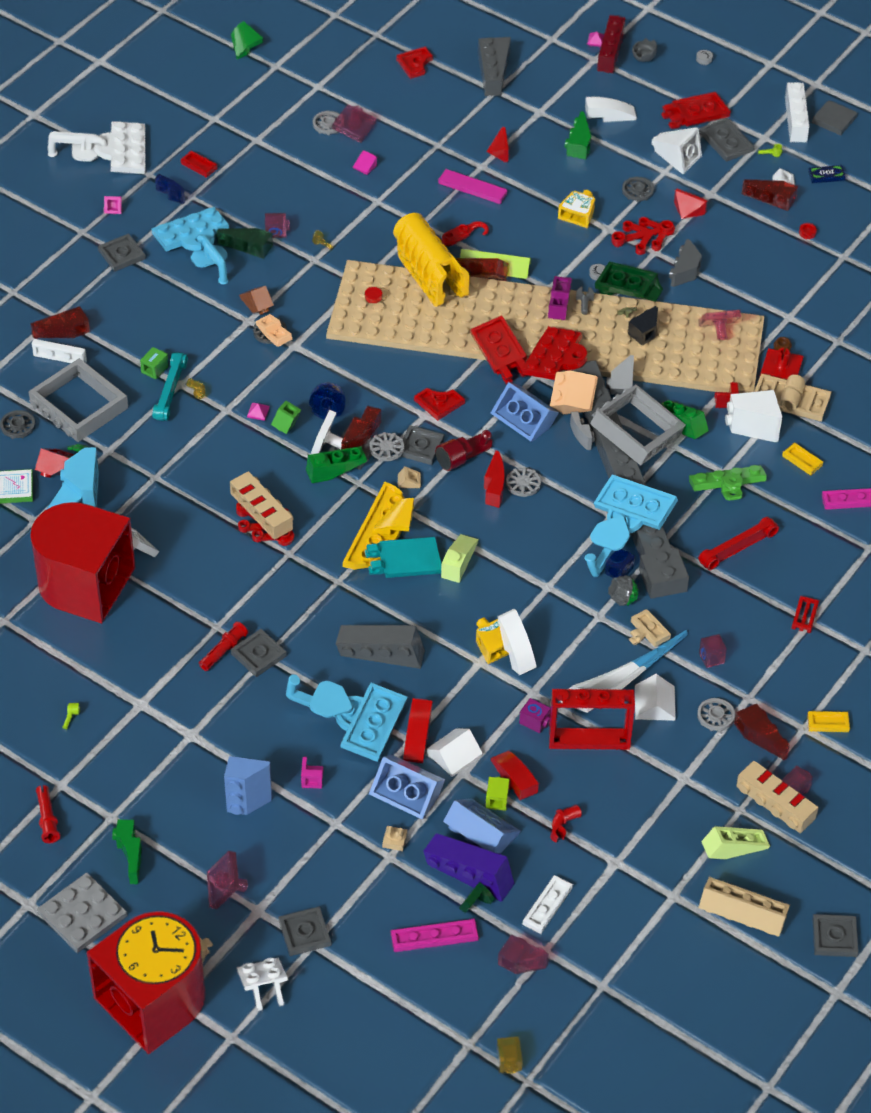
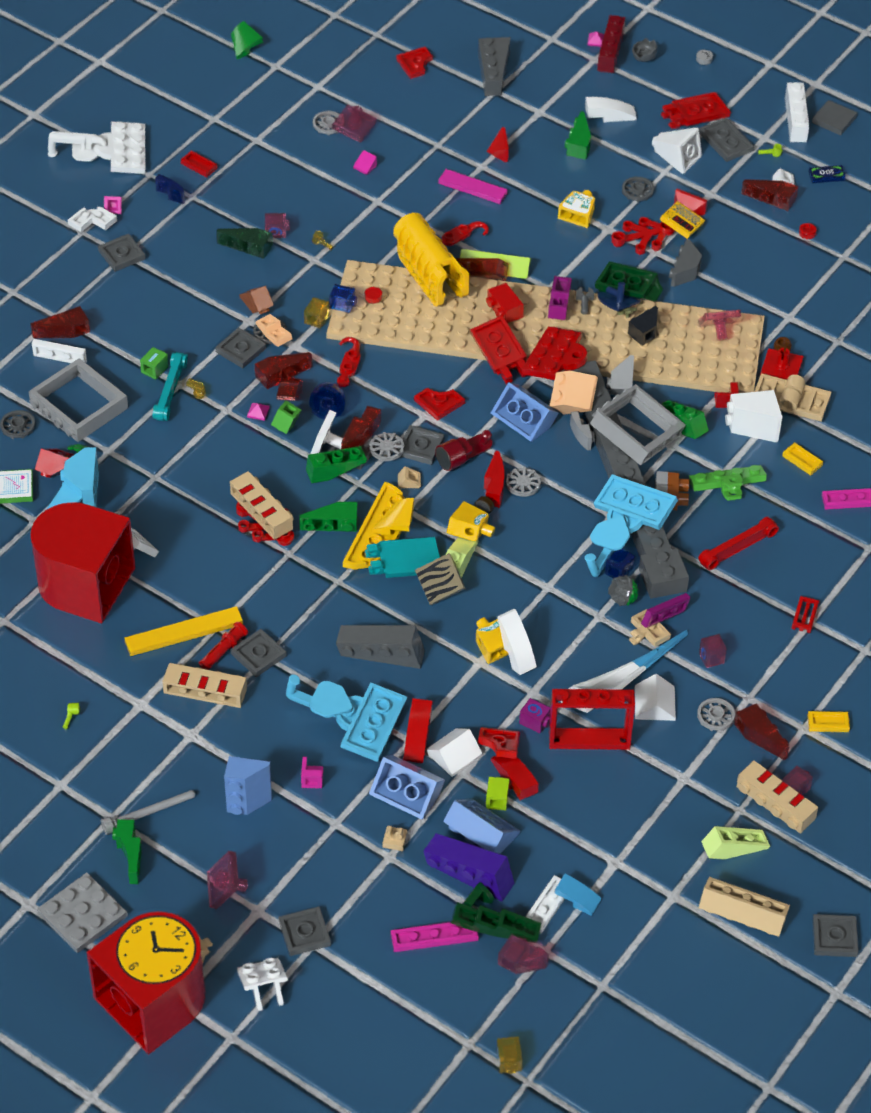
red pin [36,785,60,843] -> none
medium azure plate [151,207,229,285] -> none
red piece [550,805,582,843] -> none
light grey tile [589,264,605,280] -> none
none -> white plate [68,207,117,232]
none -> light grey piece [101,790,196,835]
none -> yellow tile [124,606,243,656]
none -> tan brick [162,663,247,708]
none -> dark grey tile [215,328,266,368]
none -> clear red slope [255,352,312,389]
none -> clear red slope [276,377,302,401]
none -> green slope [299,502,357,532]
none -> clear yellow brick [304,297,330,329]
none -> clear blue brick [329,284,358,313]
none -> red piece [337,337,361,387]
none -> dark tan tile [415,553,466,605]
none -> yellow torso [446,501,495,541]
none -> dark green slope [451,902,542,943]
none -> tile [475,496,494,515]
none -> red tile [478,727,520,759]
none -> red brick [486,283,524,323]
none -> dark azure slope [555,874,602,916]
none -> dark blue shield [598,282,640,312]
none -> magenta tile [641,593,690,628]
none -> dark orange hips [655,471,689,511]
none -> yellow tile [660,201,705,239]

